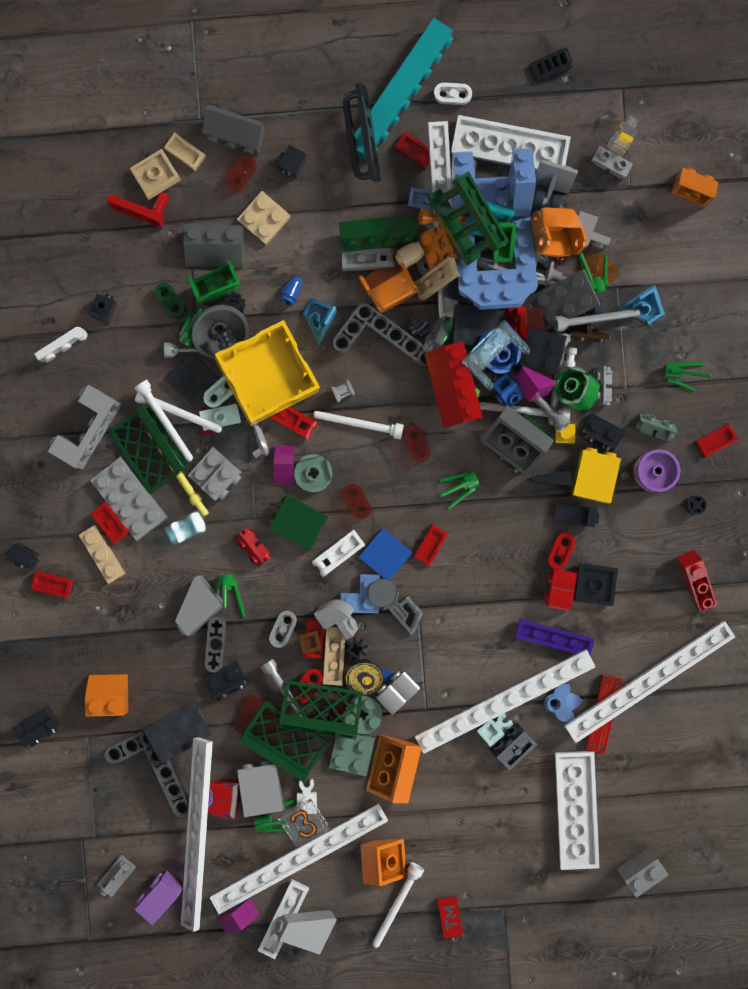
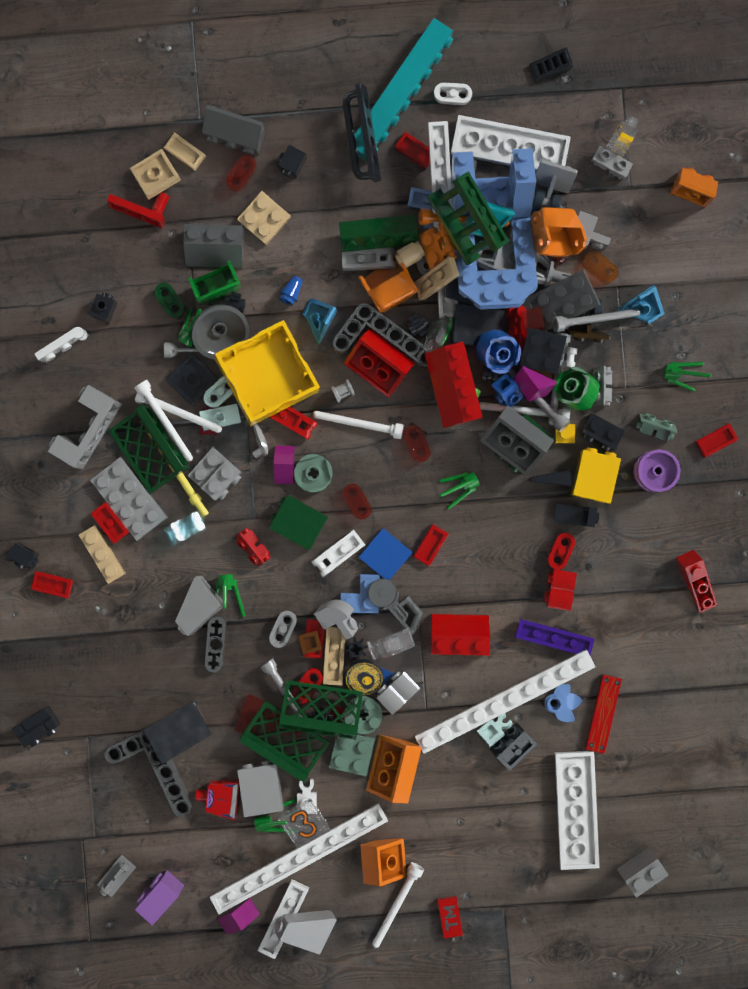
orange slope [85,674,128,717] -> none
white plate [181,737,212,932] -> none
black bracket [203,660,248,701] -> none
black wheel [213,327,237,350] -> none
clear light blue plate [462,320,530,390] -> none
green slope [492,222,516,262] -> none
white plate [564,620,735,743] -> none
black plate [574,563,618,606] -> none
green plant [578,252,609,293] -> none
black wheel [684,495,707,515] -> none
none -> red slope [344,328,415,398]
none -> clear brick [367,628,415,660]
none -> red slope [431,614,490,656]

